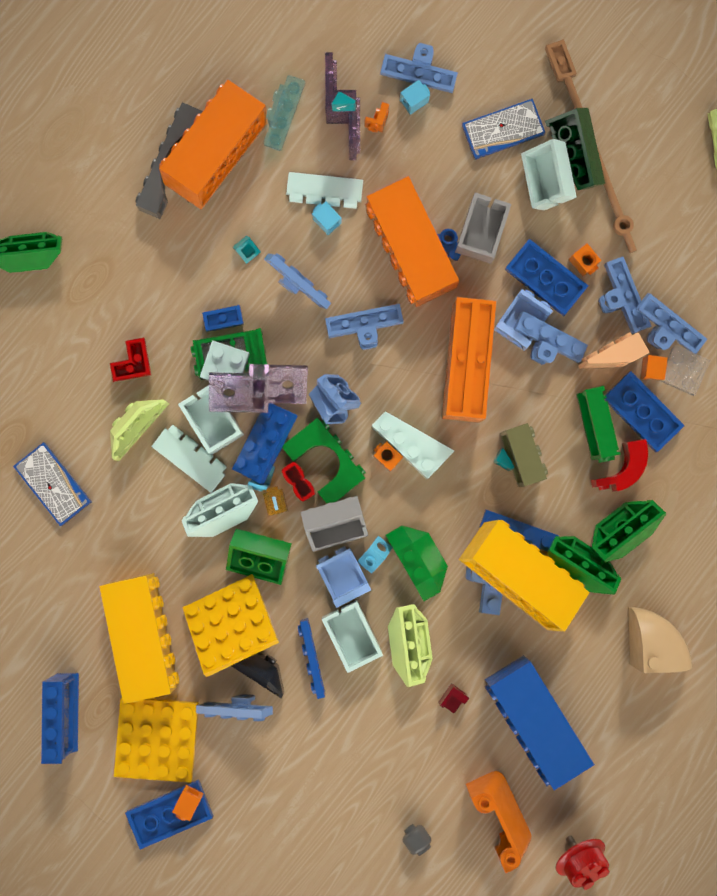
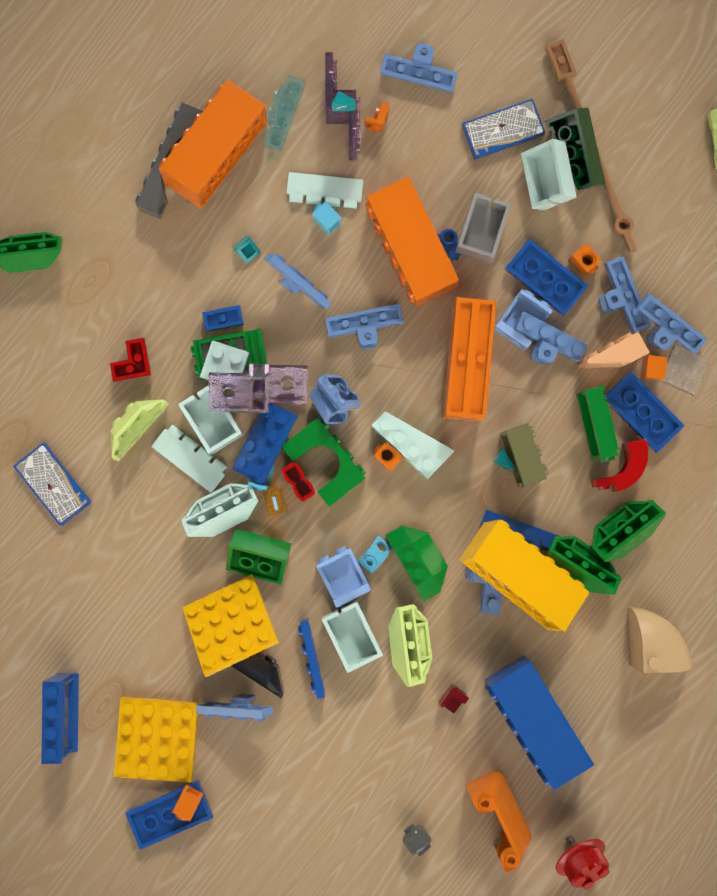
yellow brick [99,573,179,704] -> none
light grey piece [301,496,368,552] -> none
medium azure brick [400,80,430,115] -> none

